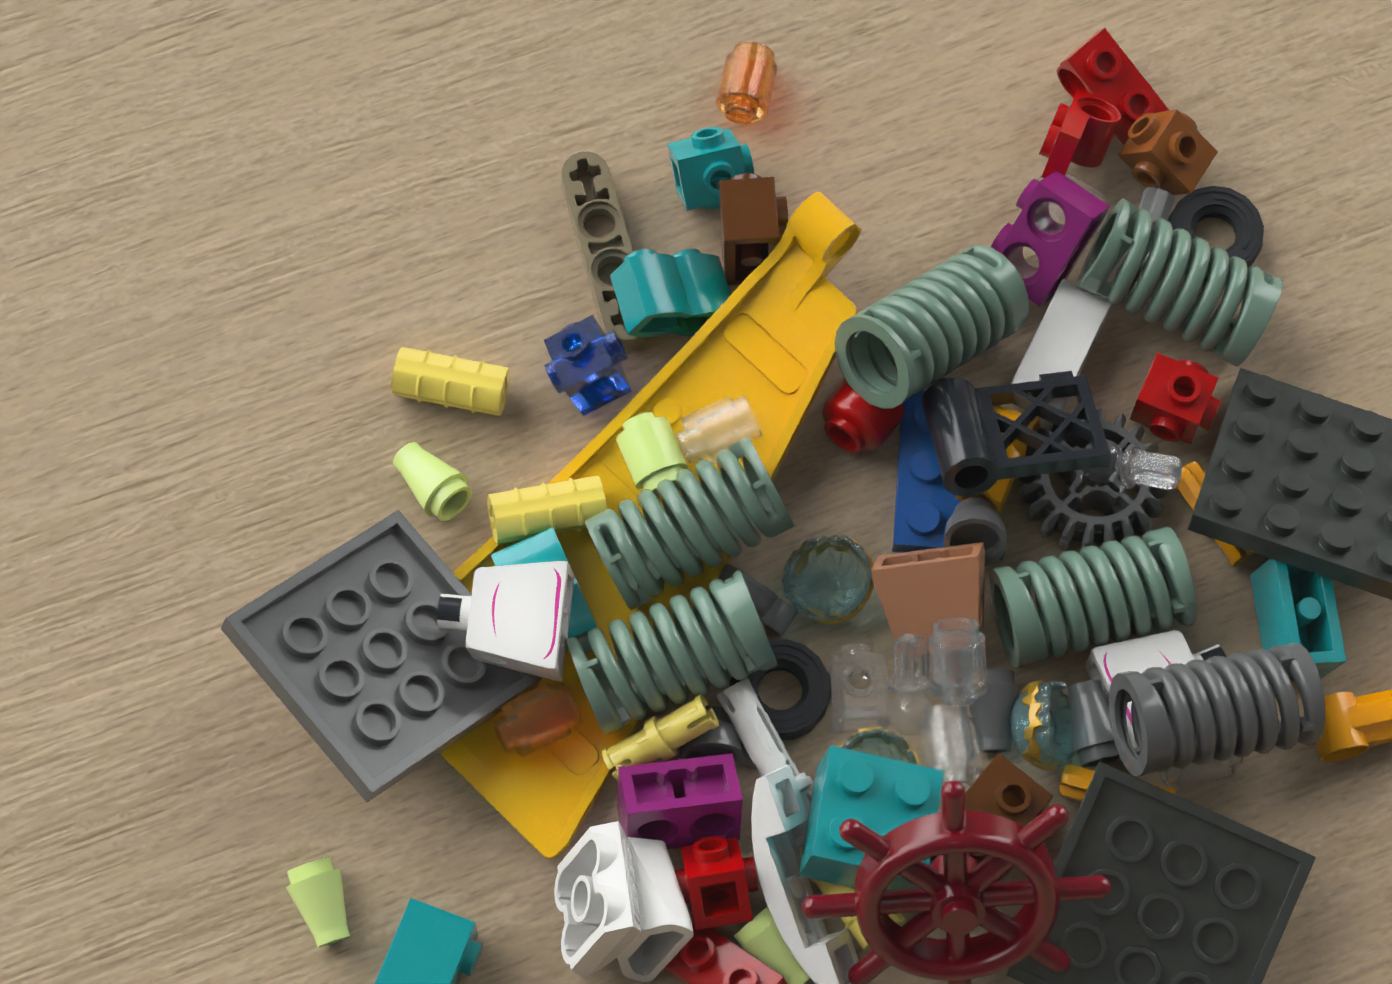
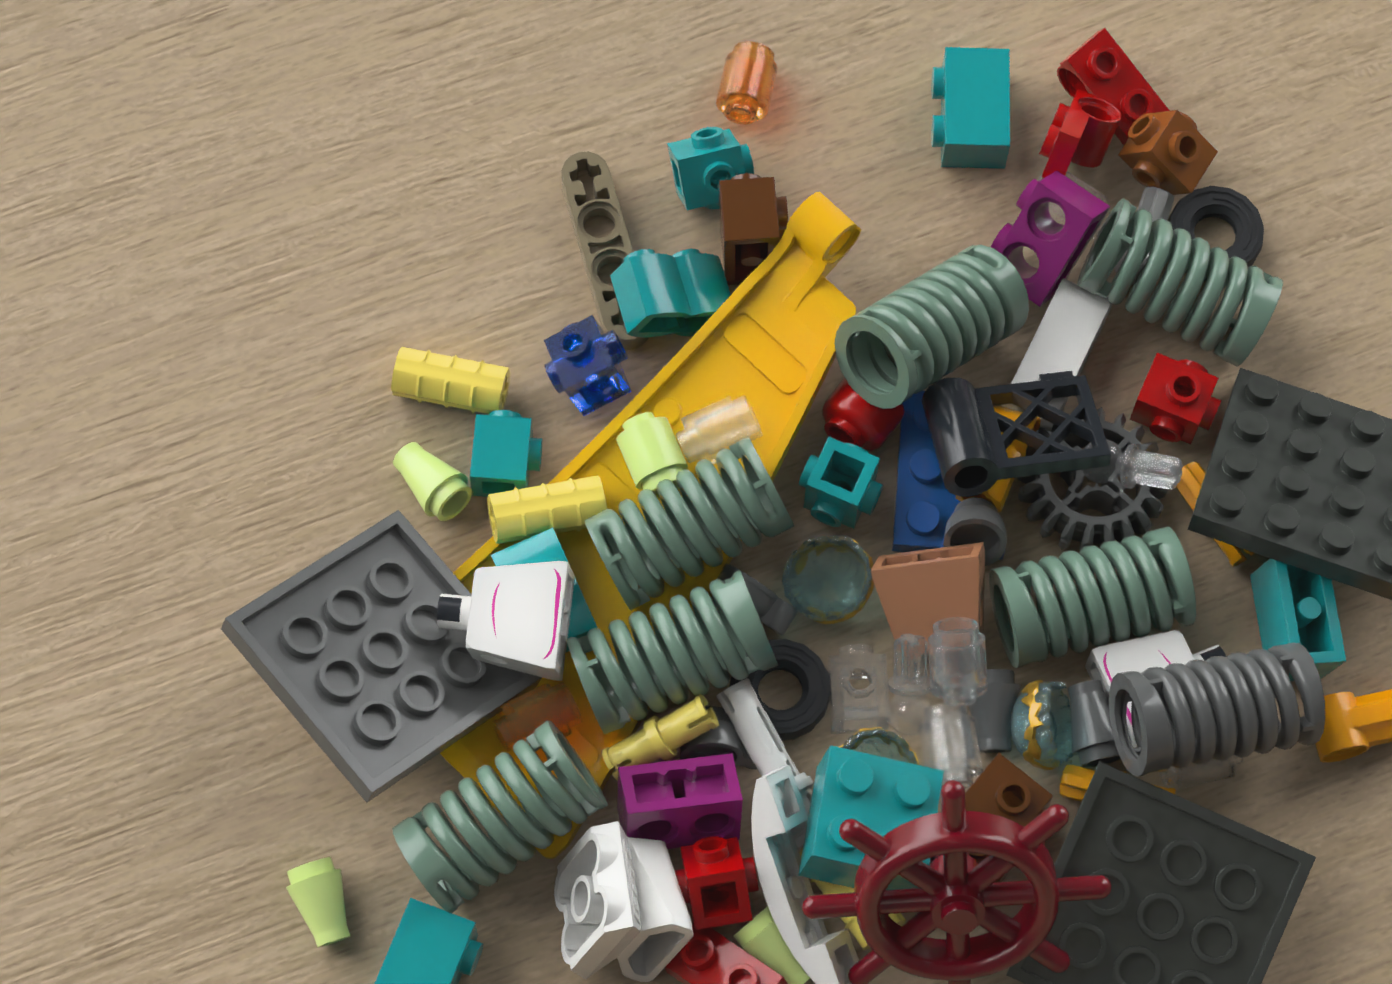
none -> sand green piece [392,720,608,913]
none -> teal brick [470,410,542,497]
none -> teal brick [799,436,884,529]
none -> teal brick [931,47,1010,169]

